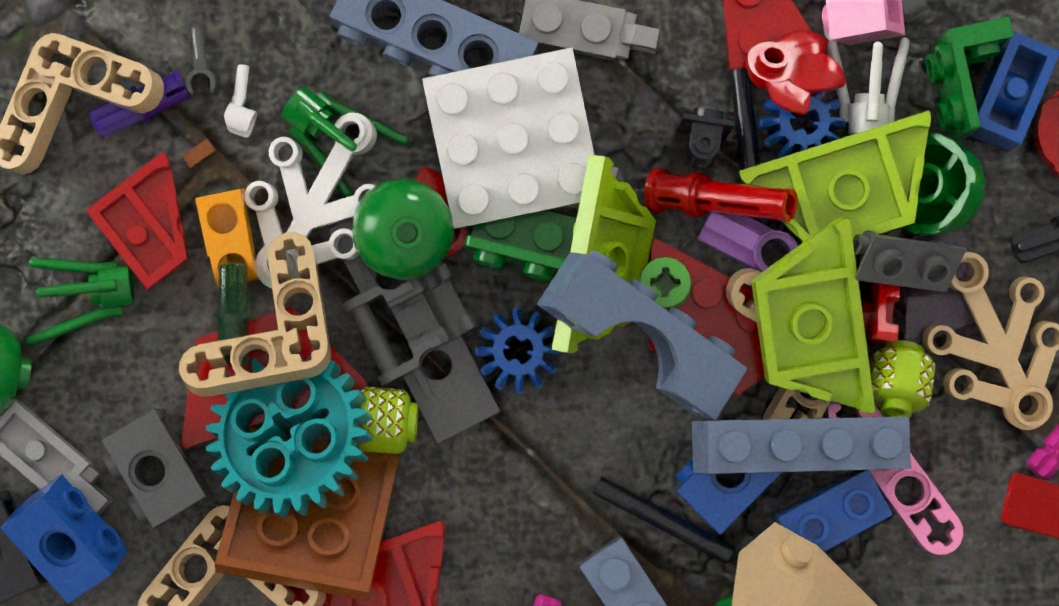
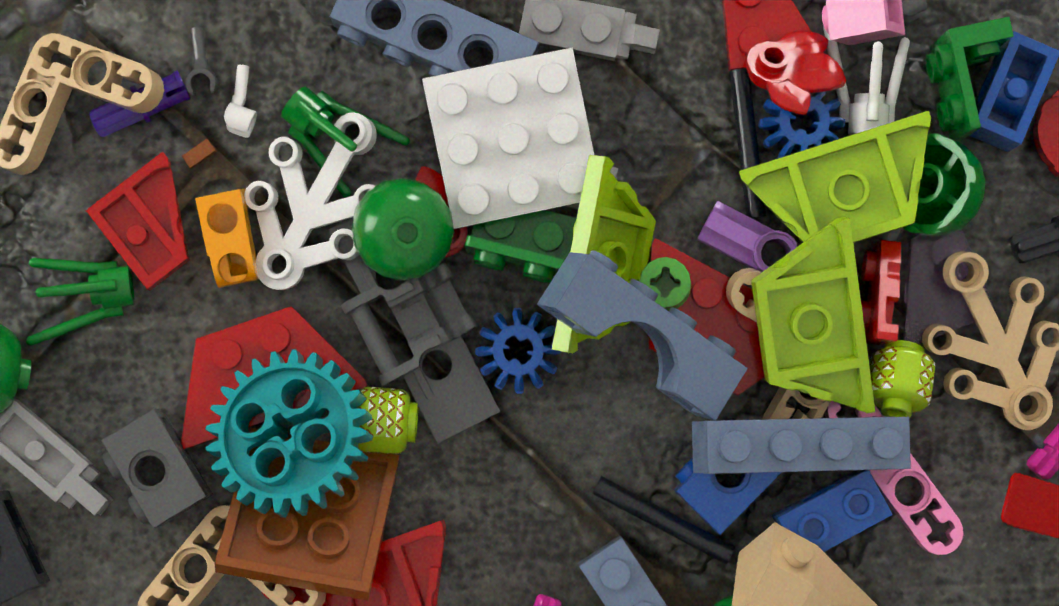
blue brick [0,474,129,604] -> none
tan beam [179,232,331,396] -> none
clear green axle [212,263,254,365] -> none
red pin [644,168,798,222] -> none
black hinge [676,107,735,170] -> none
dark grey hinge [853,230,966,292] -> none

